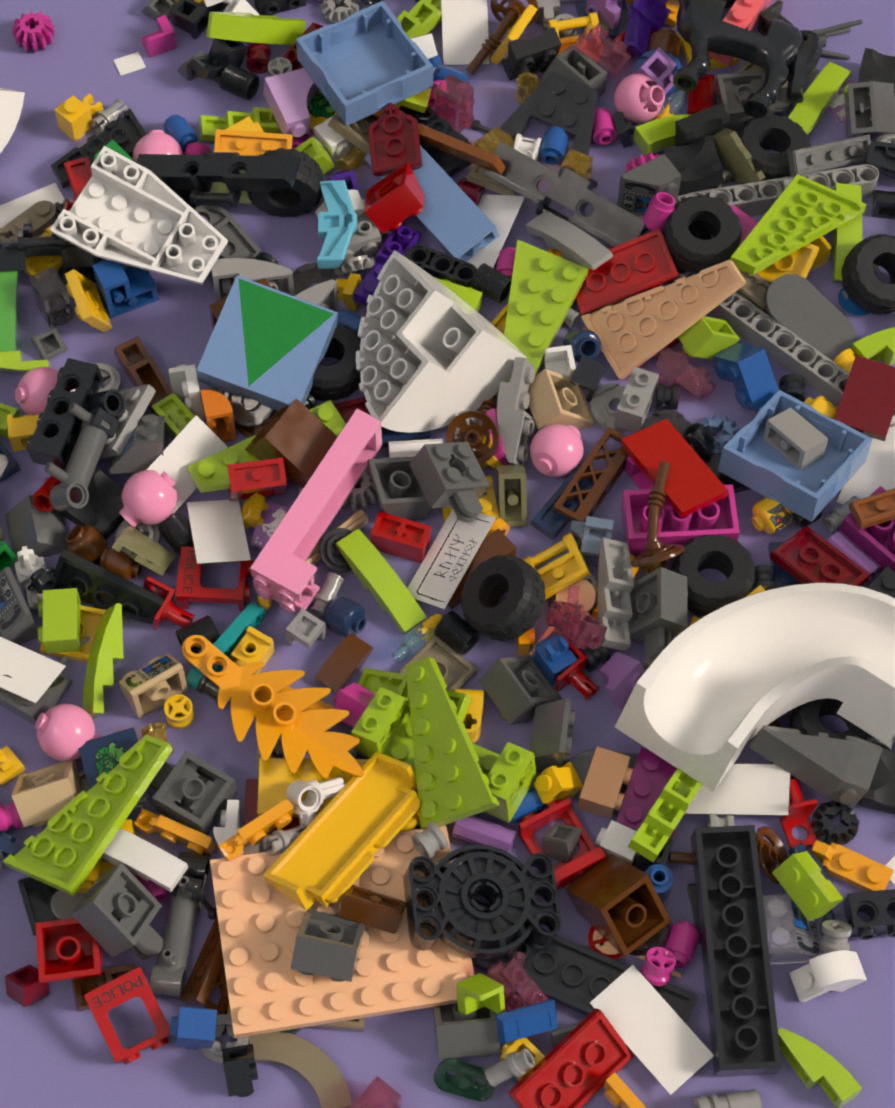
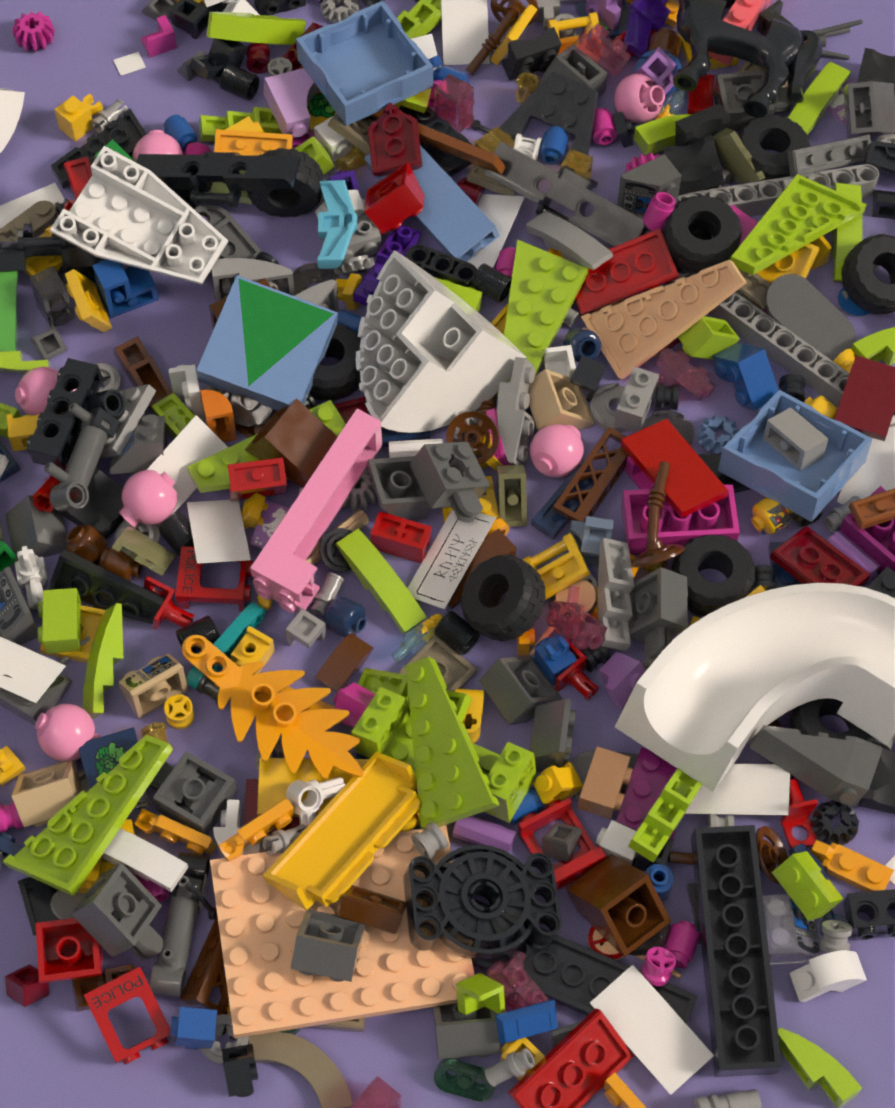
black plate [27,566,56,594] -> none
black gear [683,423,716,457] -> none

